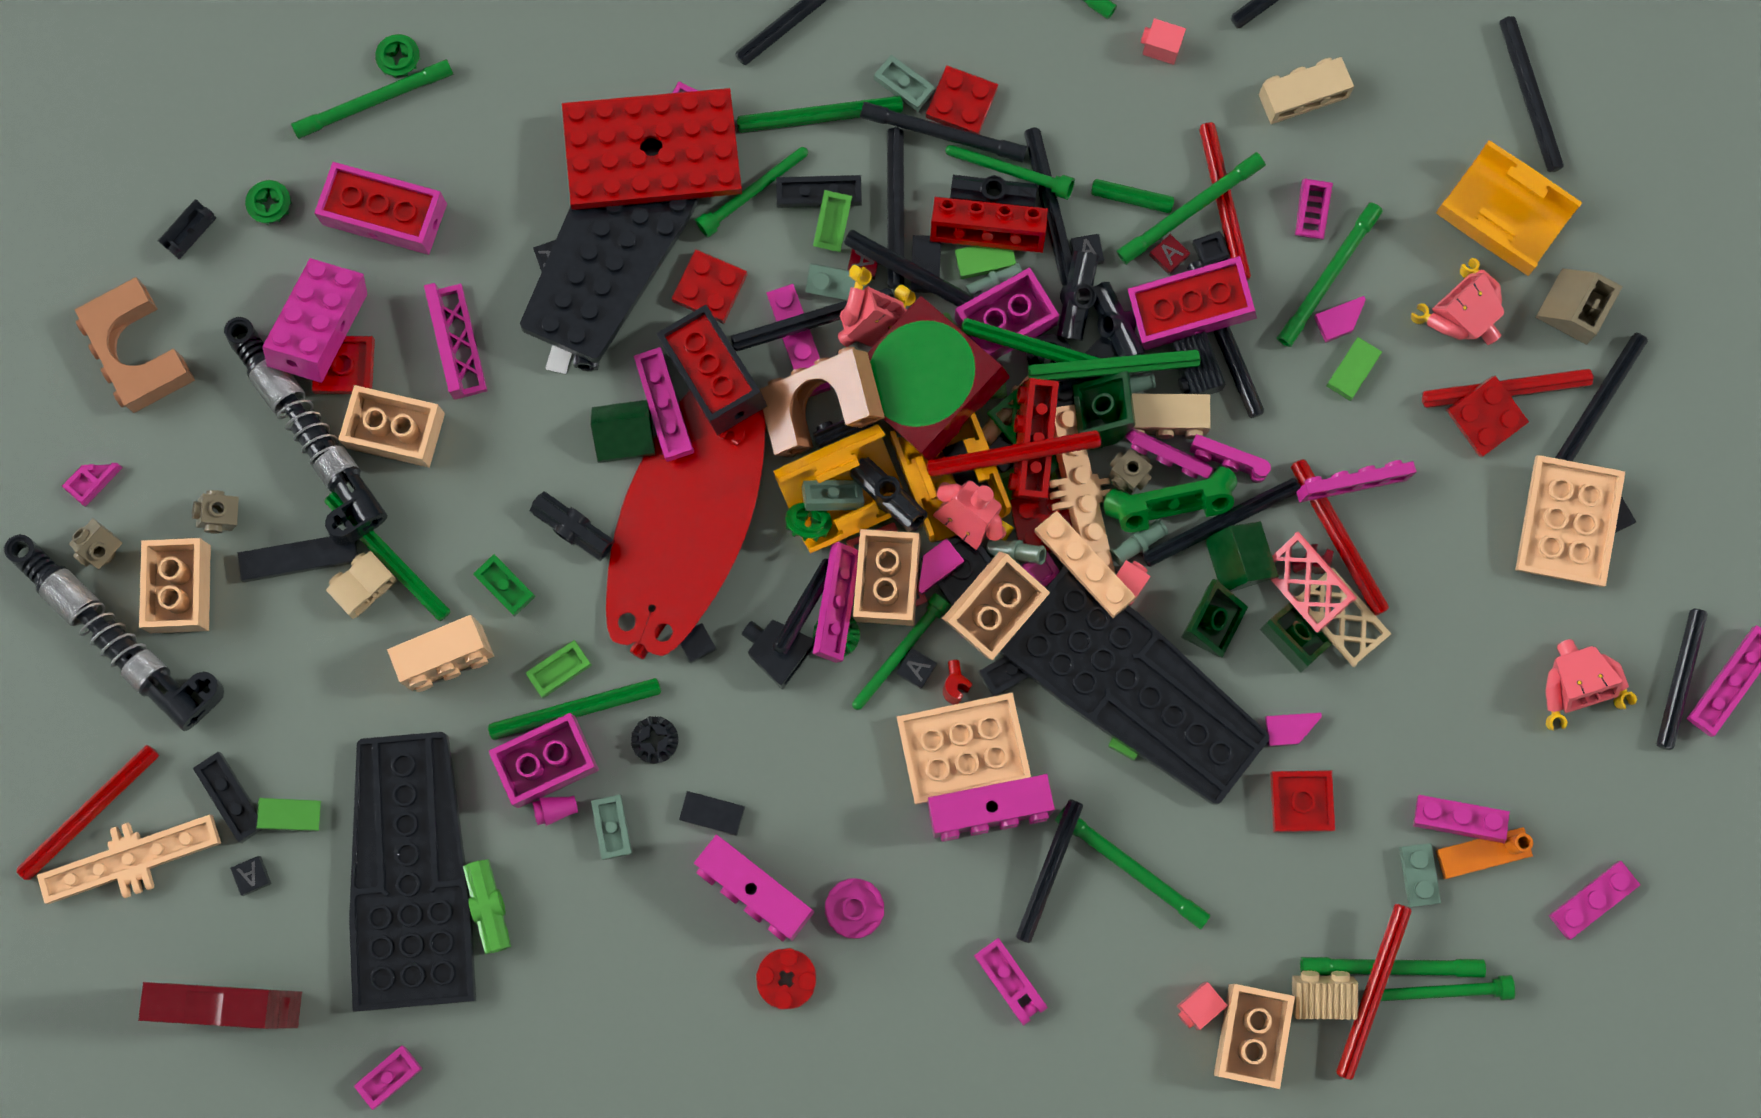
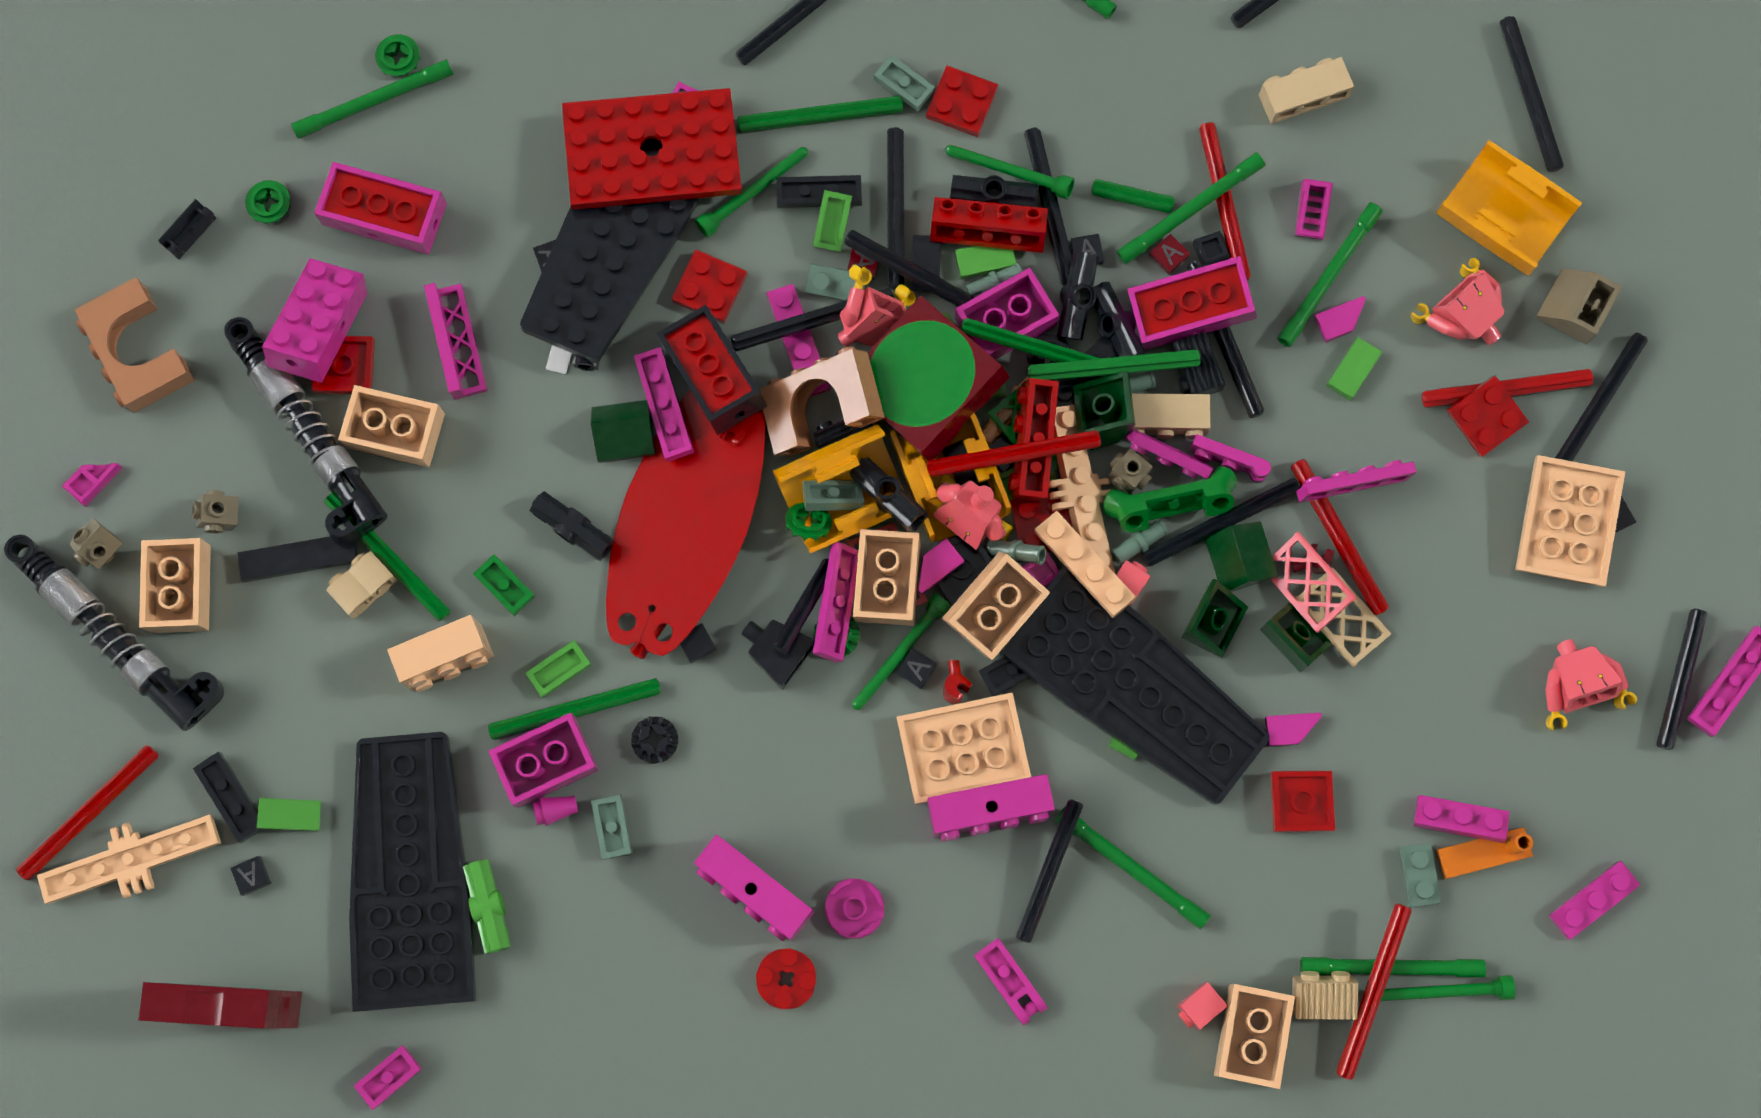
black tile [679,791,745,836] -> none
black piece [860,101,1027,162] -> none
coral brick [1140,18,1186,65] -> none

